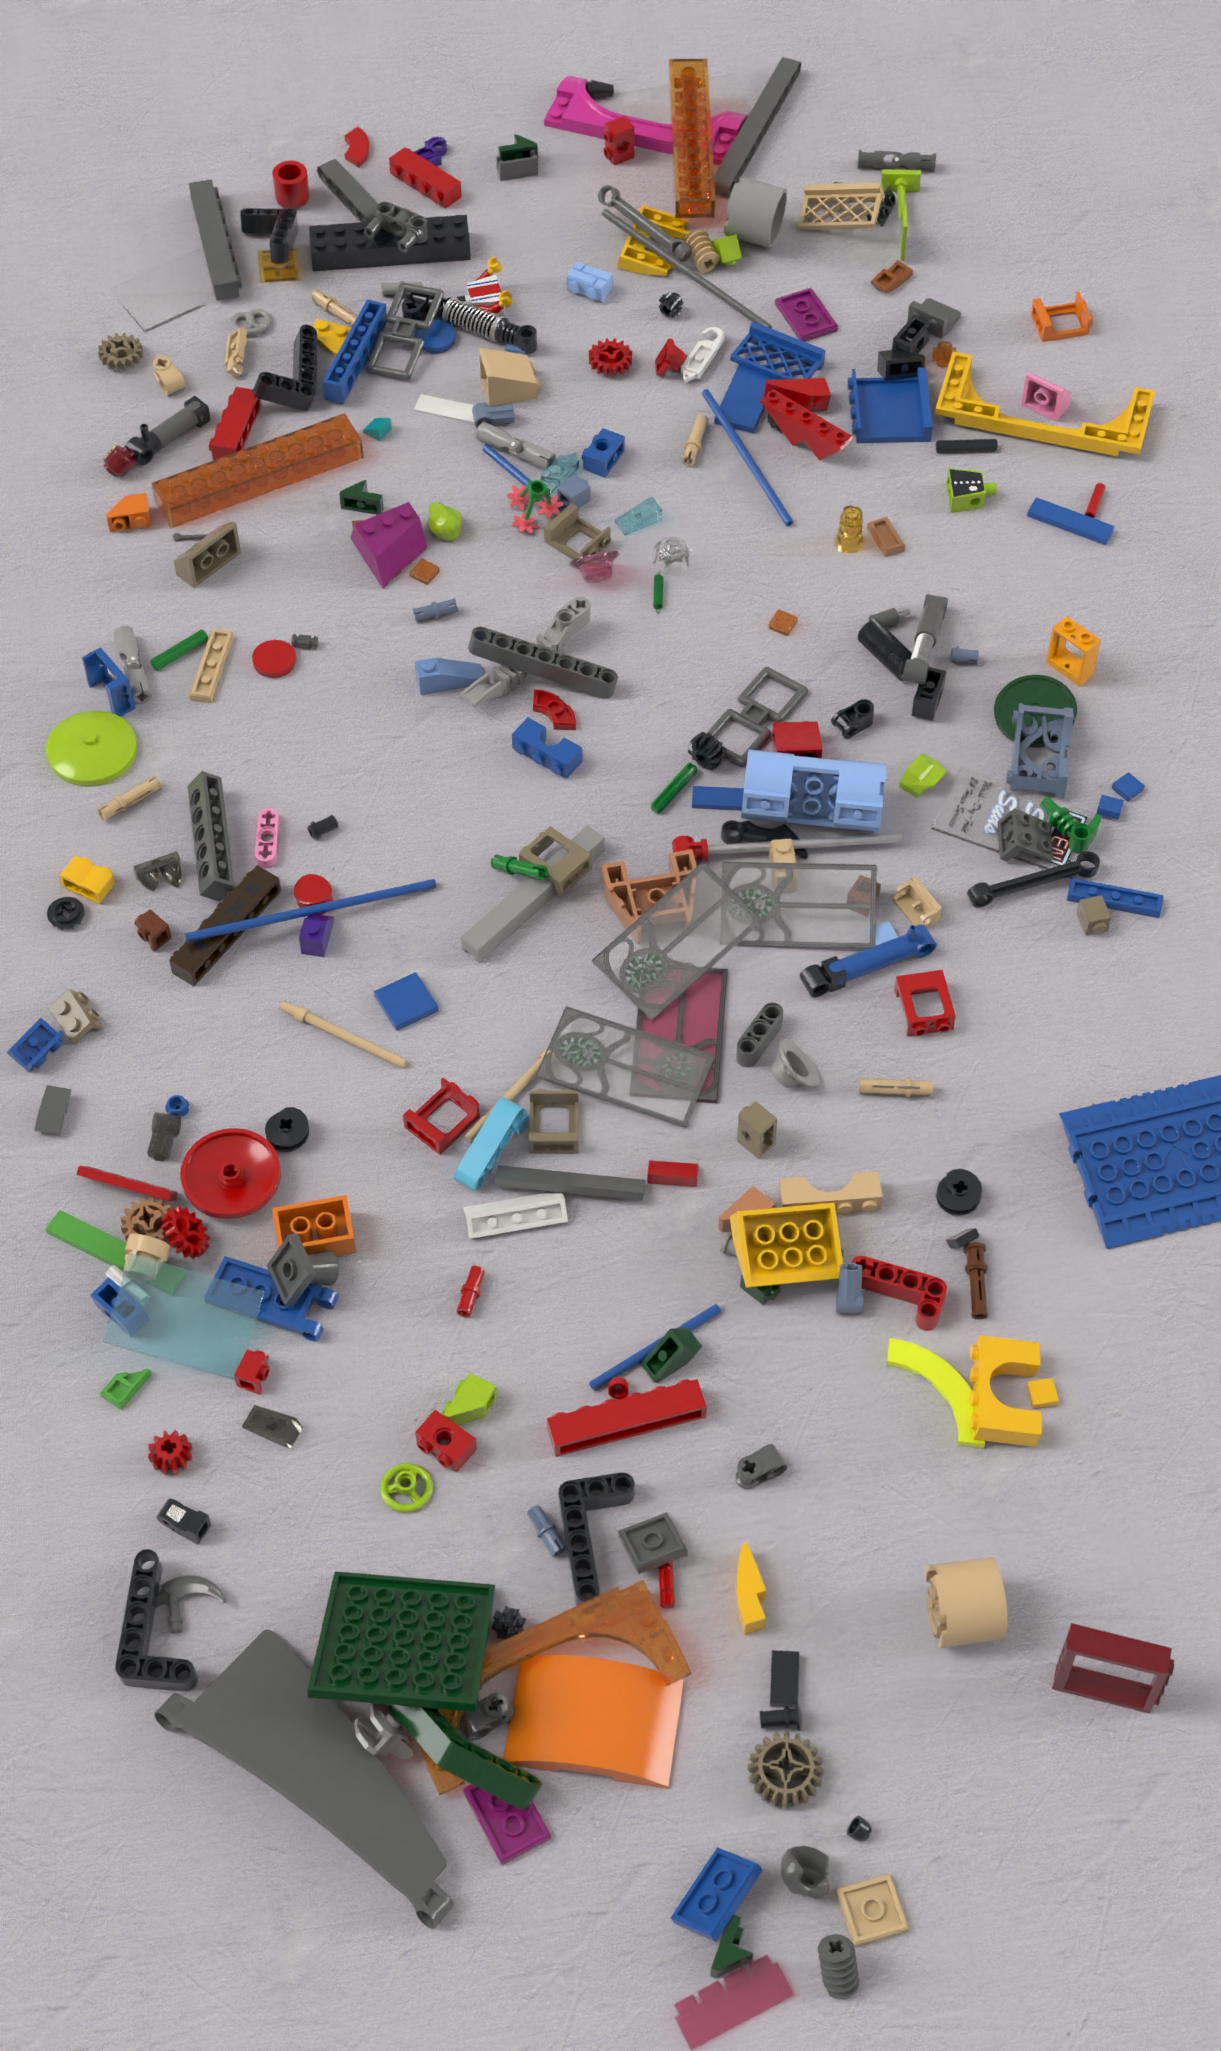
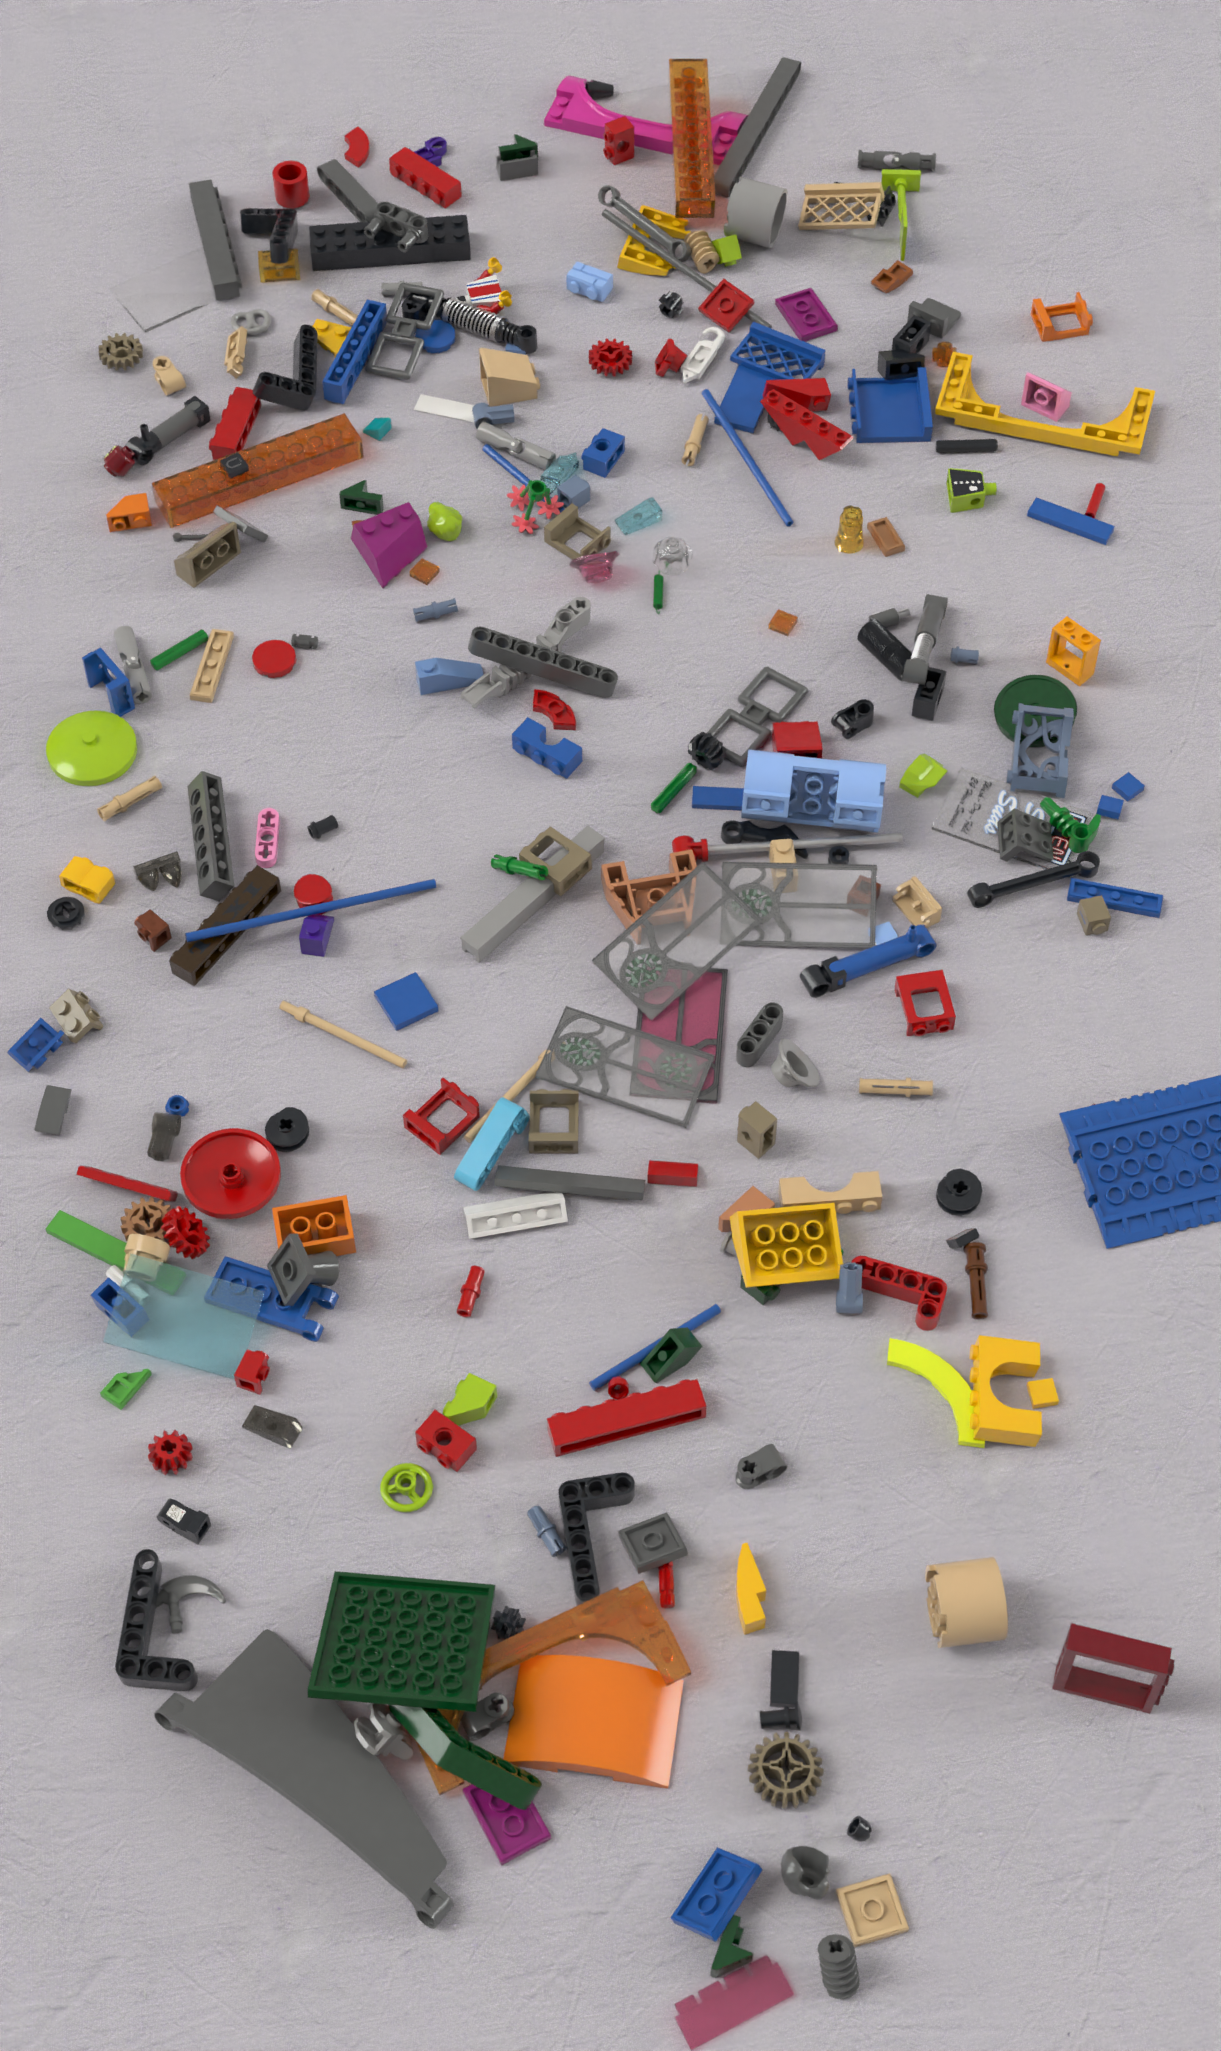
none -> tile [213,506,269,542]
none -> black tile [220,452,249,479]
none -> red tile [698,278,755,333]
none -> black bush [828,846,849,865]

